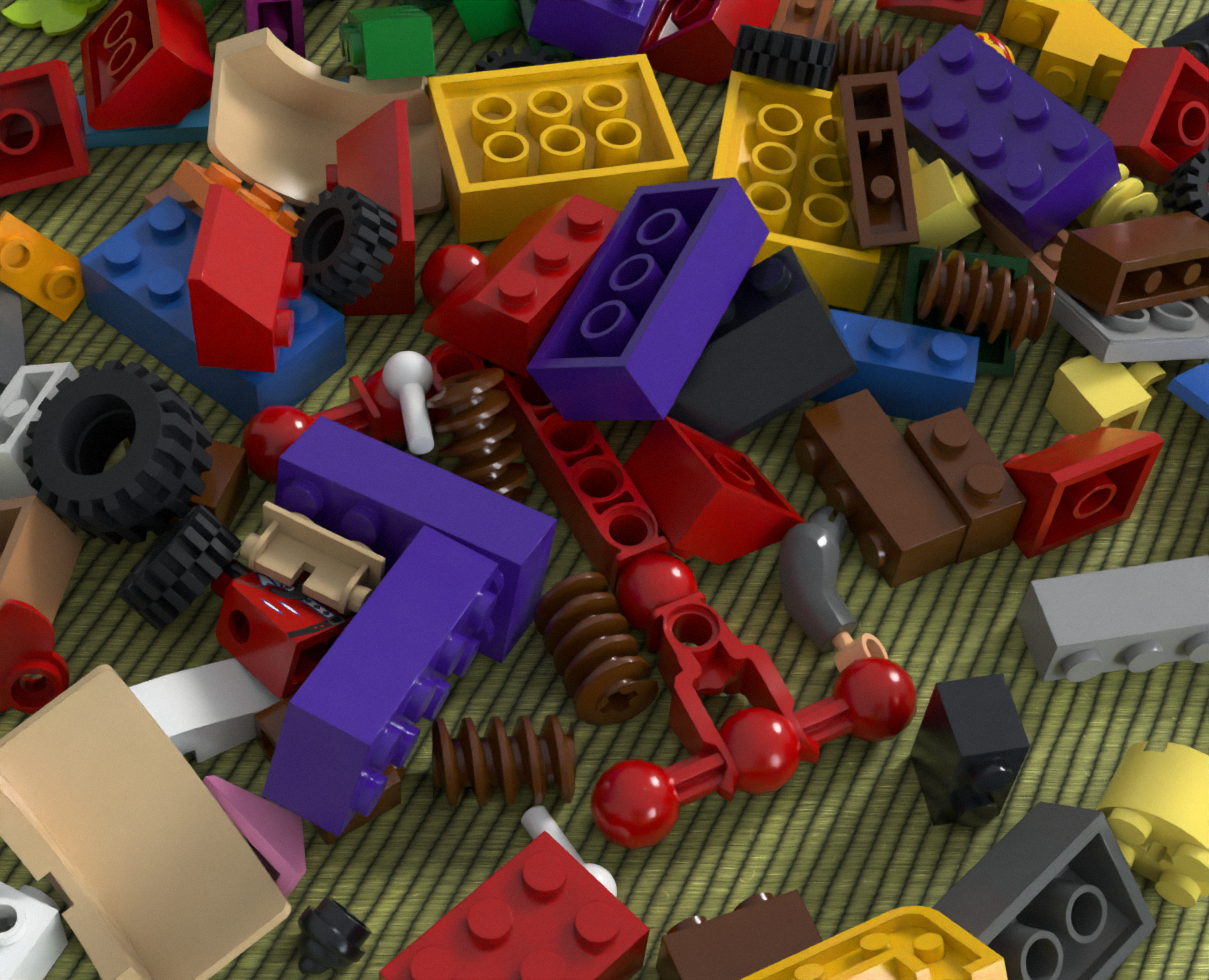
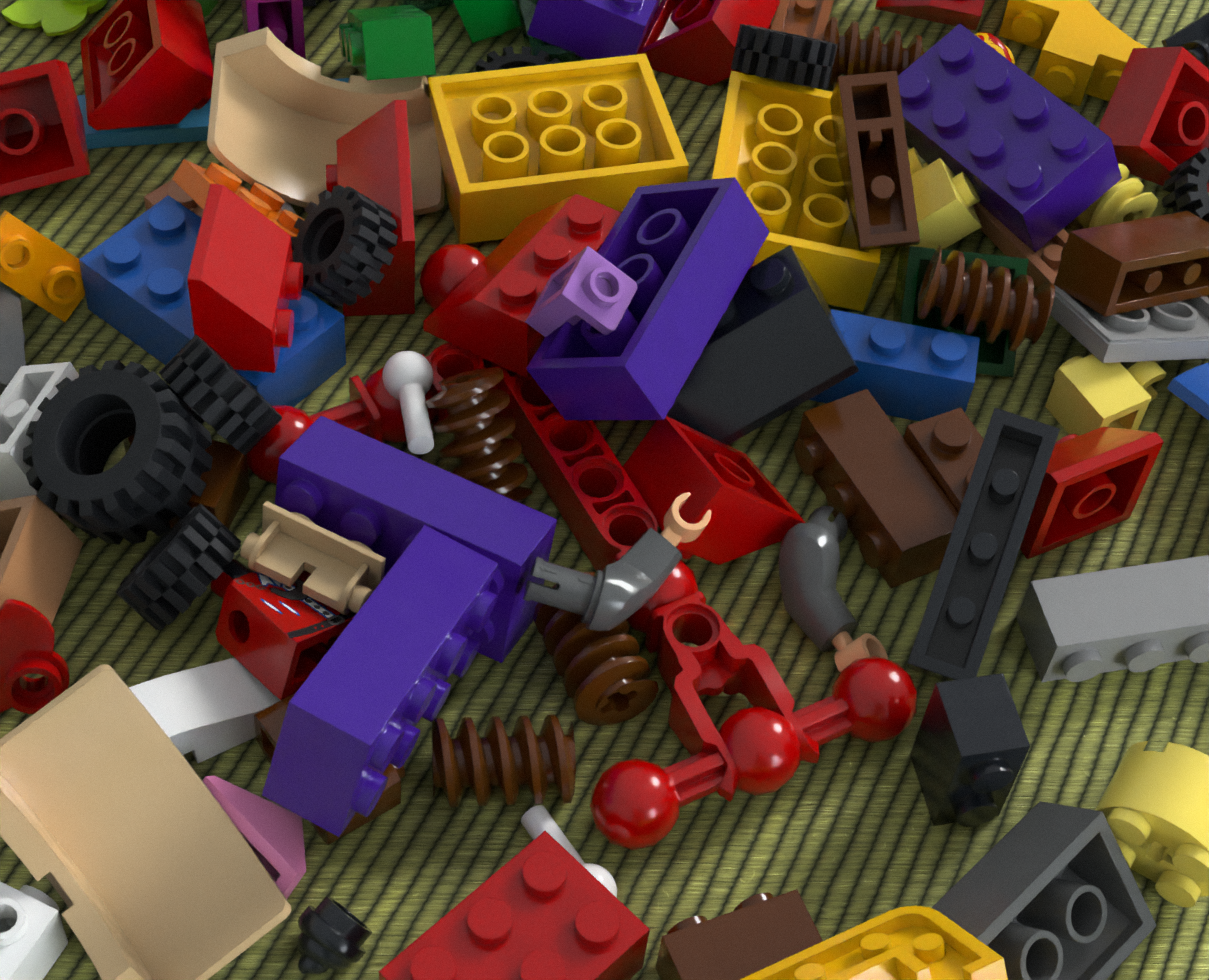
none -> black tyre [159,335,282,456]
none -> dark grey arm [523,492,711,631]
none -> medium lavender bracket [525,246,638,337]
none -> black brick [907,408,1060,681]

